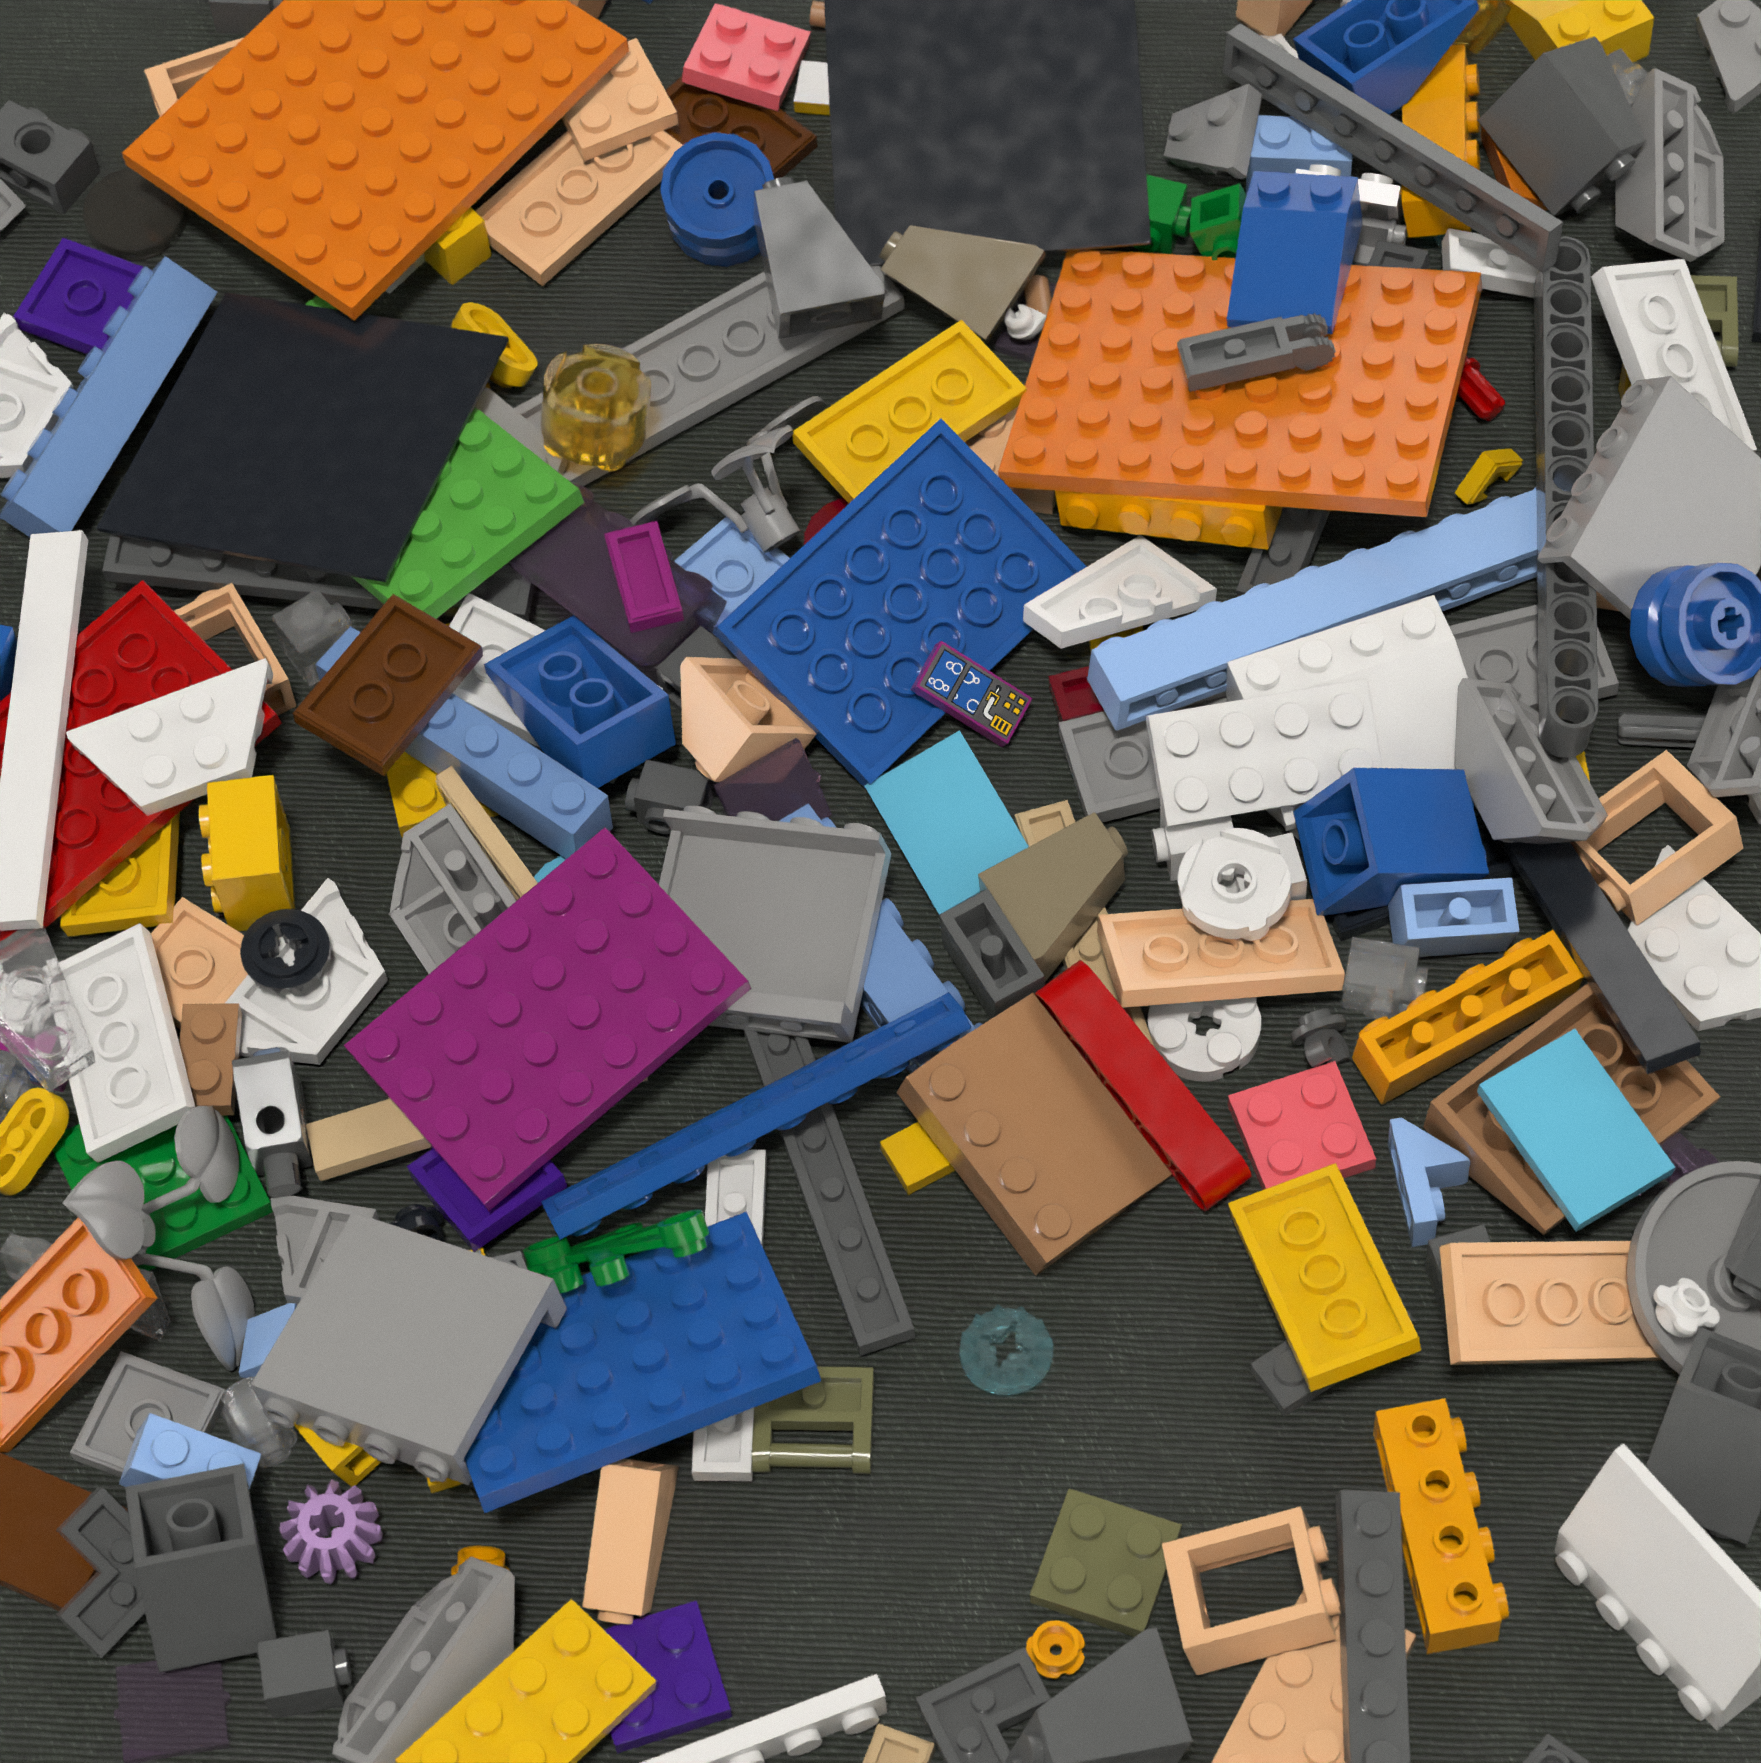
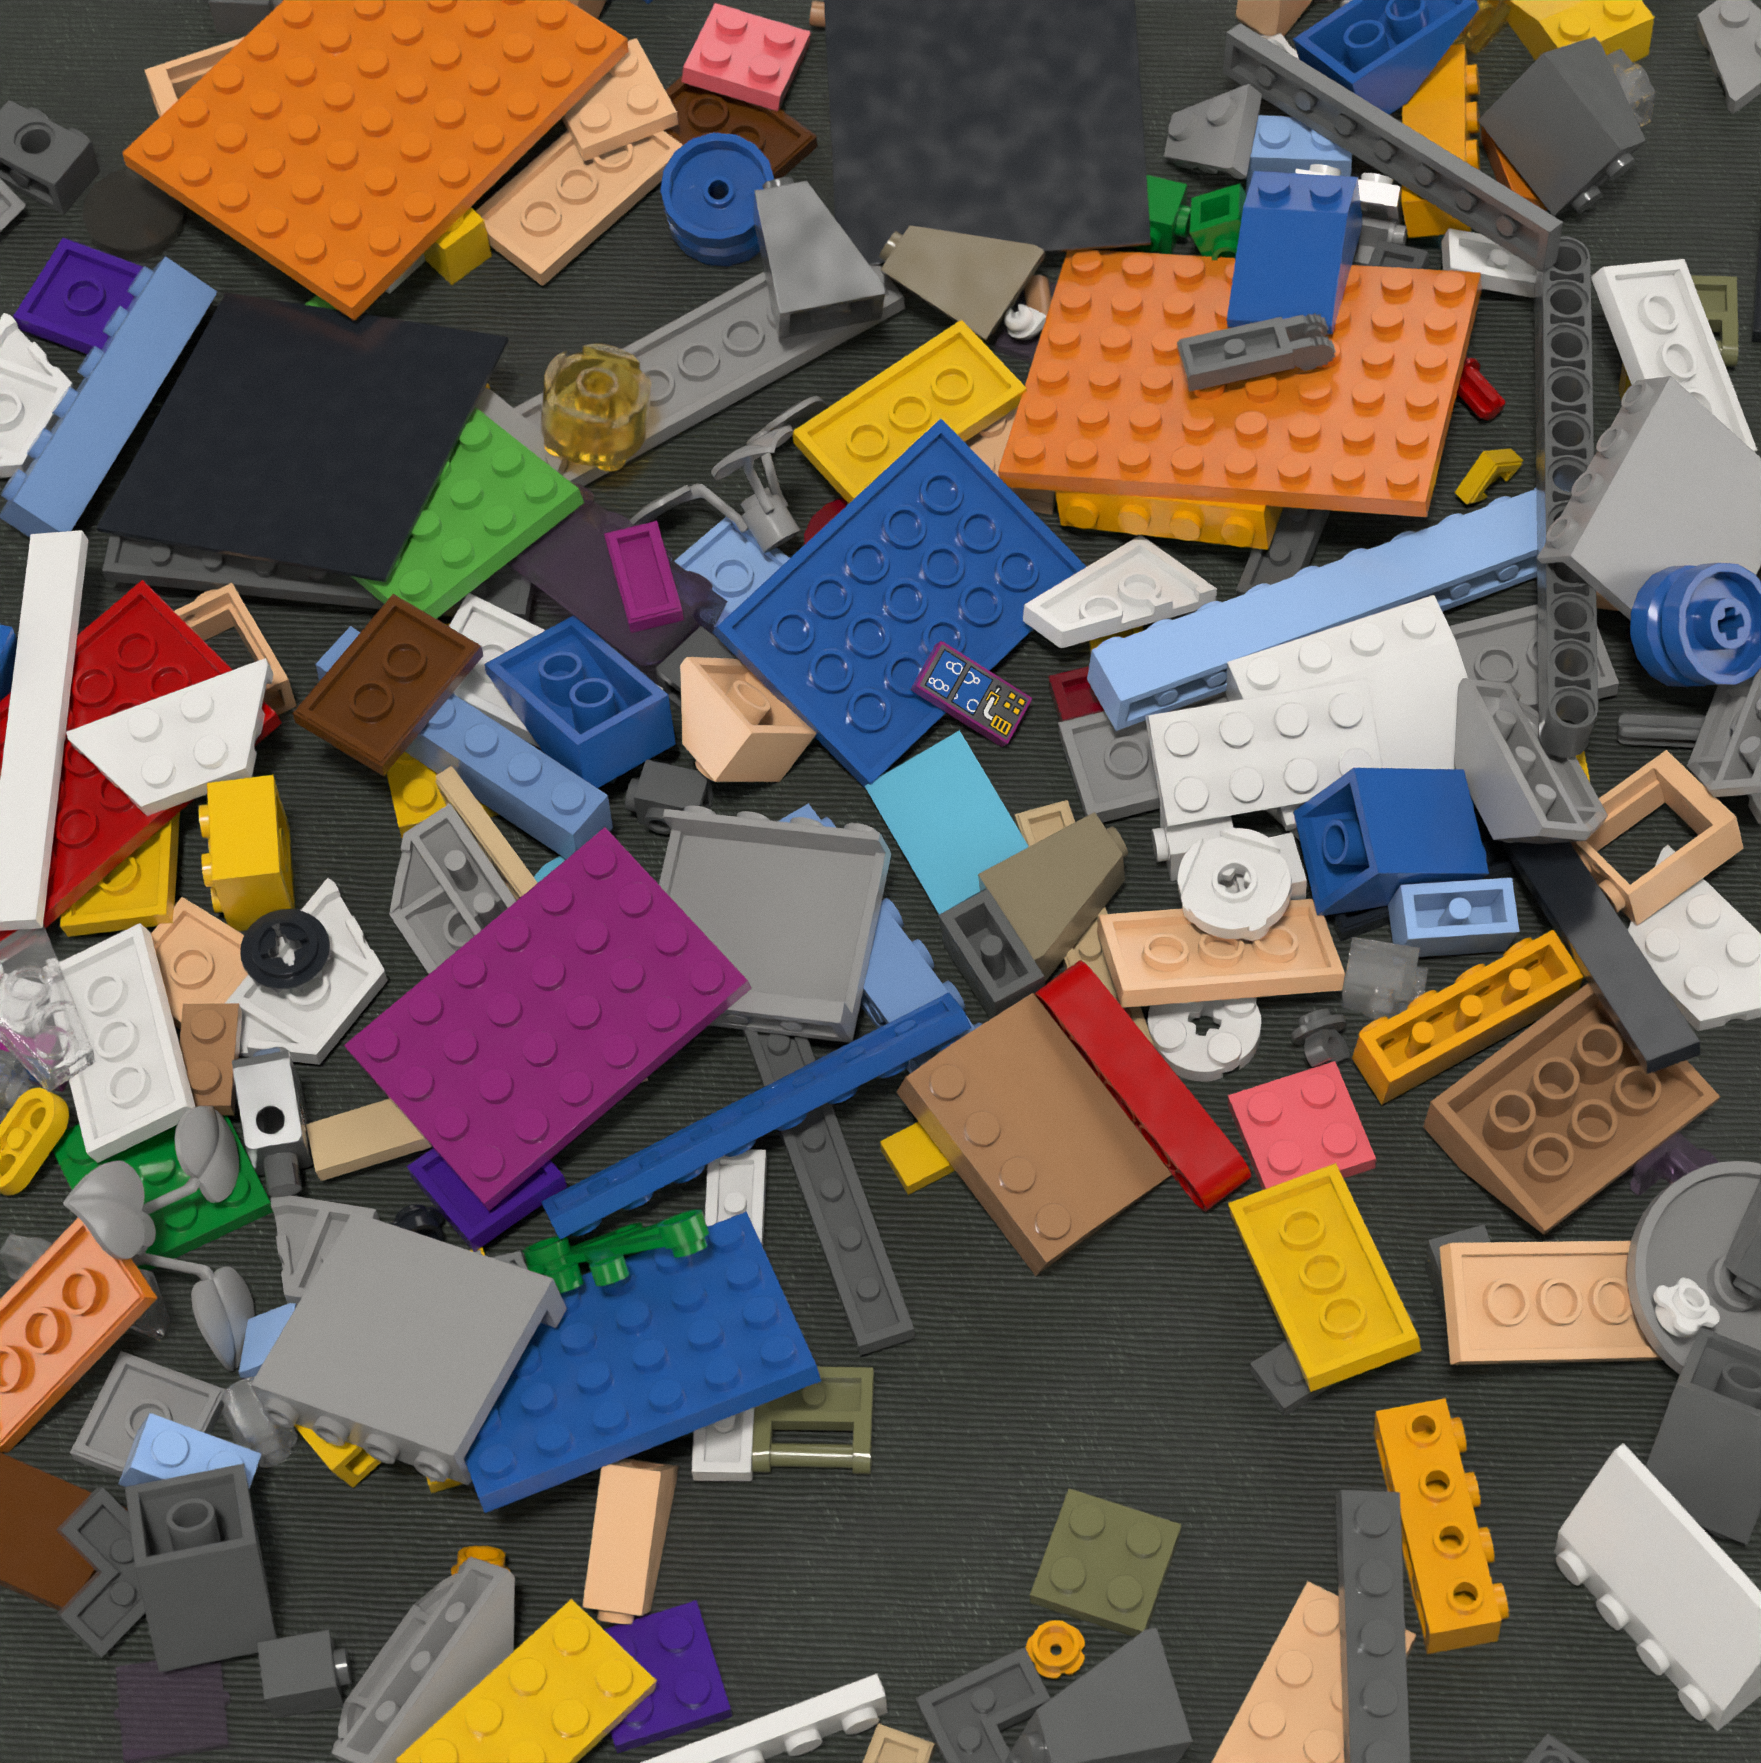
clear brick [272,589,354,687] -> none
lavender gear [280,1479,383,1585] -> none
yellow plate [451,302,537,388] -> none
clear purple piece [714,738,832,821] -> none
white tile [794,61,830,115] -> none
clear light blue gear [960,1304,1053,1395] -> none
light nougat window [1162,1506,1342,1676] -> none
light blue slope [1387,1118,1470,1247] -> none
medium azure tile [1477,1028,1675,1232] -> none
light grey wedge [1615,68,1725,262] -> none

